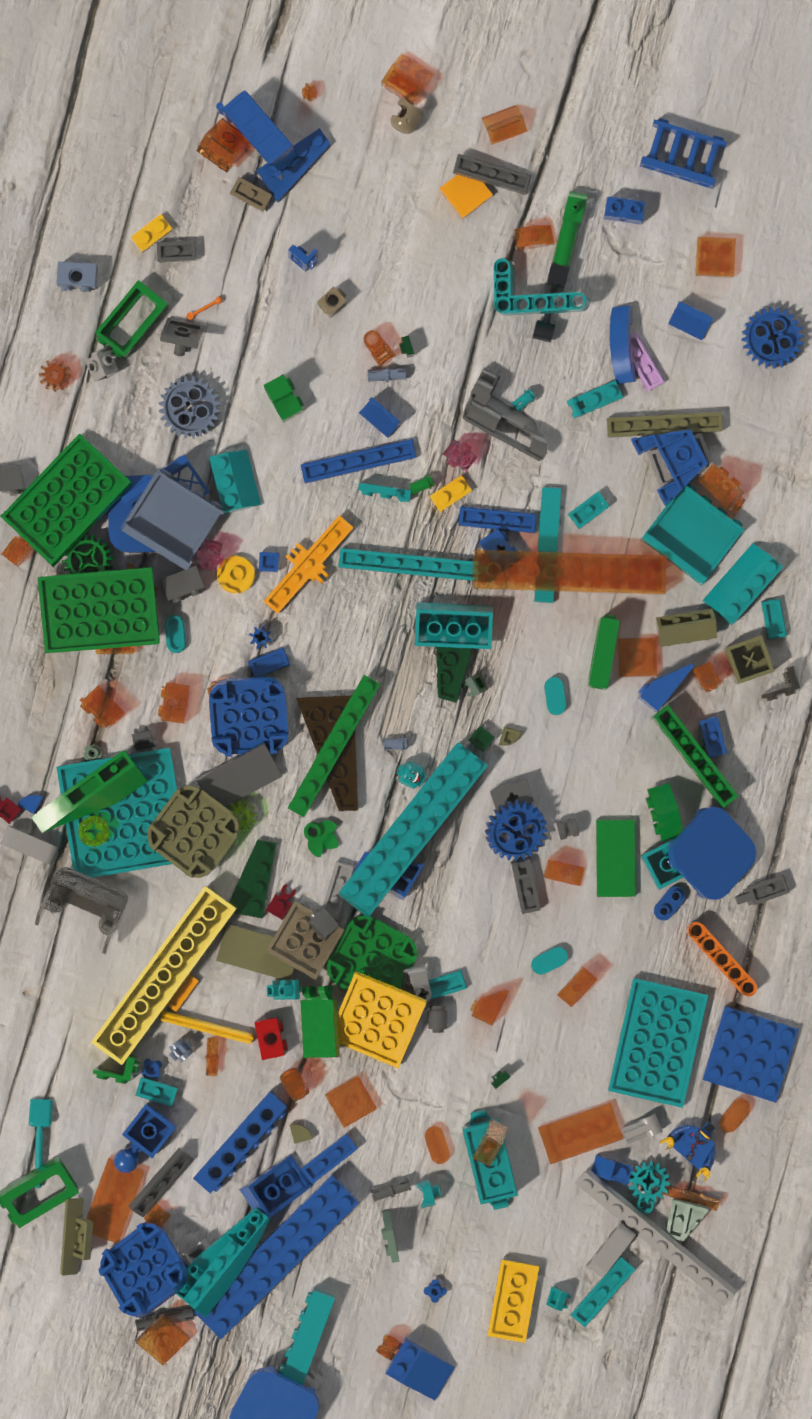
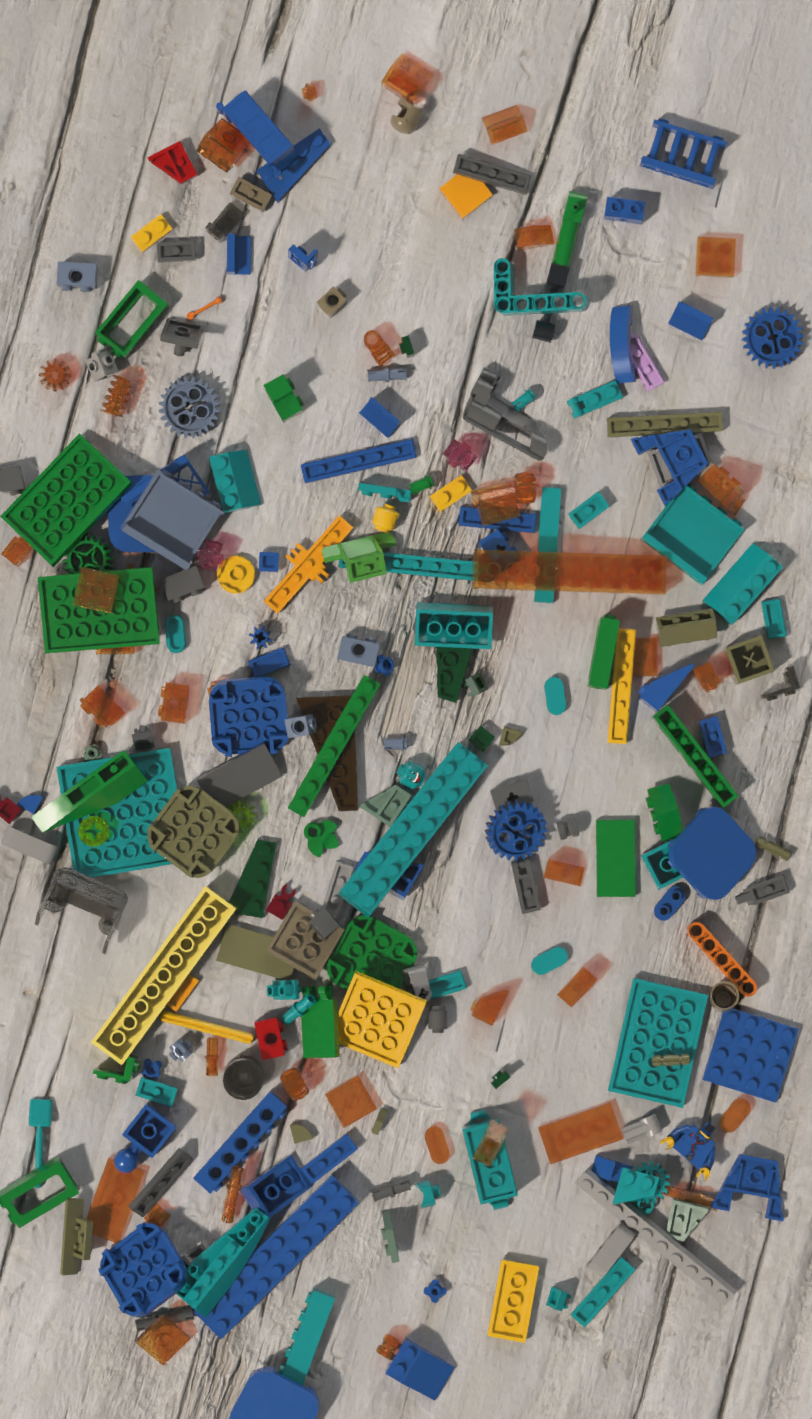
none -> clear orange plate [73,567,120,614]
none -> clear orange piece [99,374,134,417]
none -> red wing [147,141,198,184]
none -> clear smoke bracket [205,202,244,243]
none -> clear orange pin [221,1166,244,1223]
none -> clear smoke wheel [223,1055,264,1100]
none -> blue panel [227,234,251,275]
none -> teal pin [281,994,316,1025]
none -> sand blue brick [284,714,317,738]
none -> bright green plate [322,532,397,583]
none -> sand blue brick [337,634,380,667]
none -> sand green wing [360,785,412,827]
none -> yellow head [372,503,399,533]
none -> olive tile [372,1108,388,1135]
none -> blue plate [375,655,394,677]
none -> clear orange brick [471,481,520,526]
none -> clear orange gear [513,472,537,504]
none -> yellow tile [607,628,636,744]
none -> teal wing [612,1167,661,1205]
none -> olive axle [652,1054,690,1066]
none -> dark tan helmet [710,981,739,1012]
none -> blue wing [711,1154,784,1221]
none -> olive axle [755,836,792,861]

